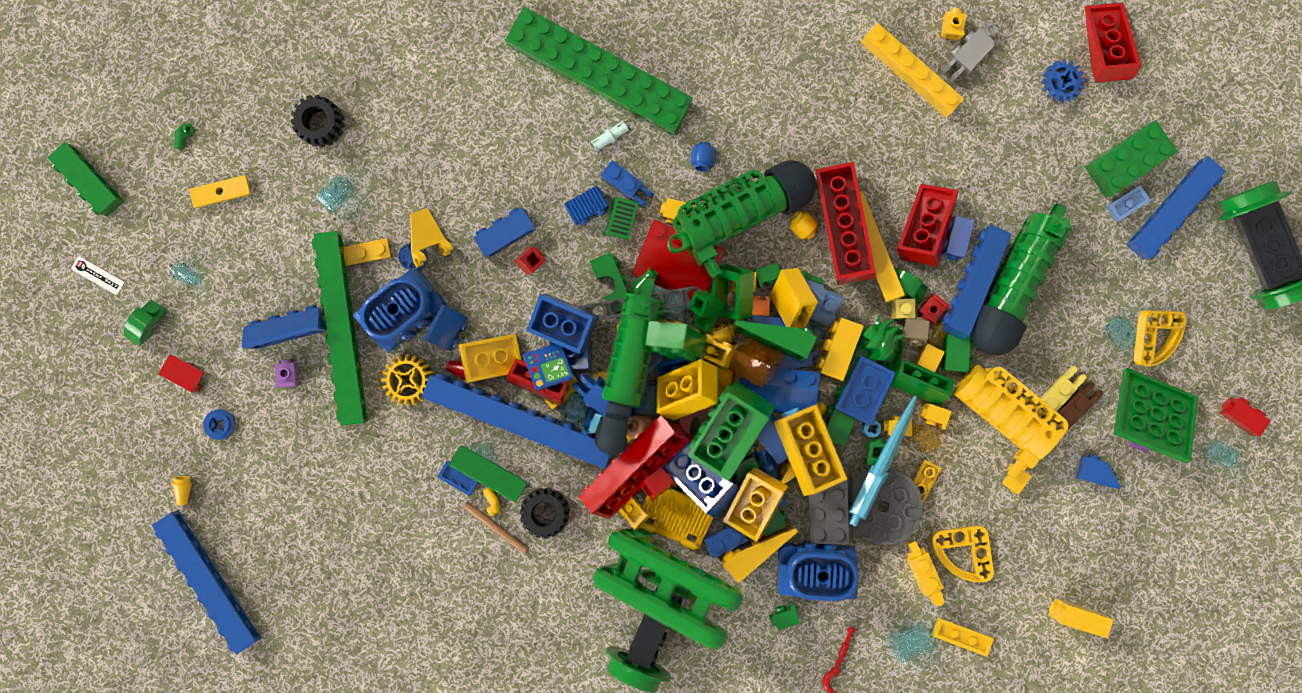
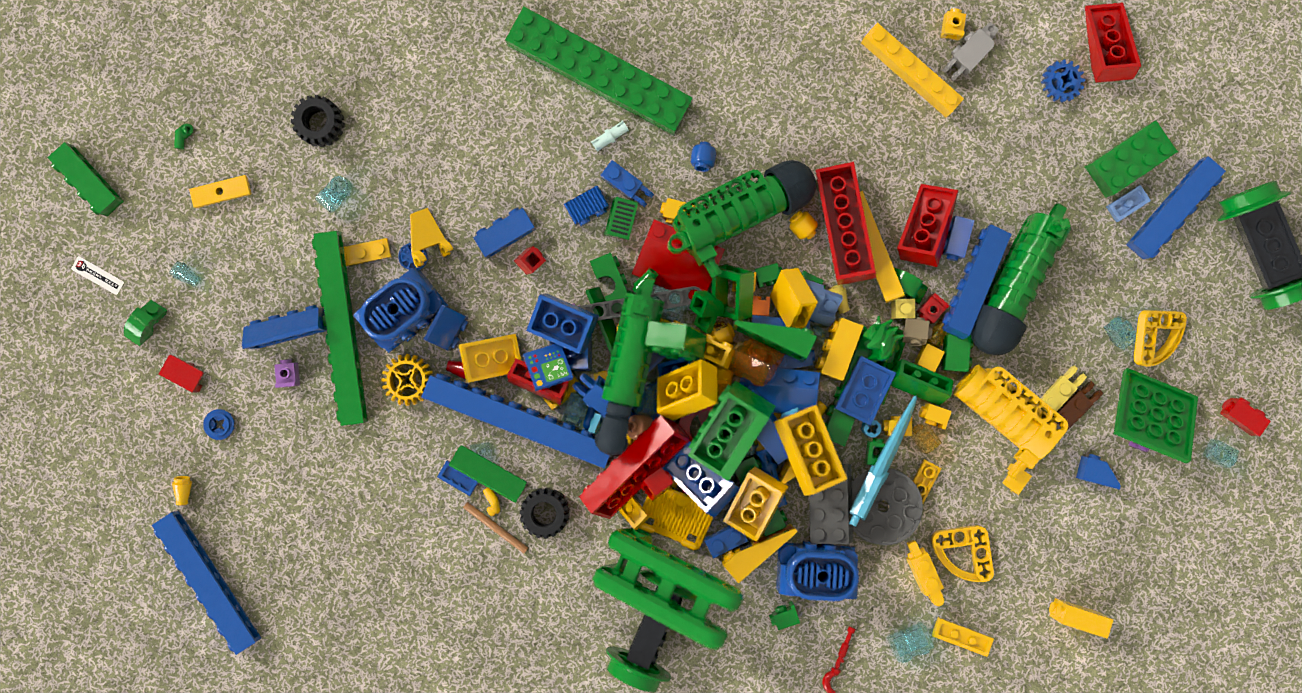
none -> green slope [586,287,617,355]
none -> light yellow cone [828,285,850,314]

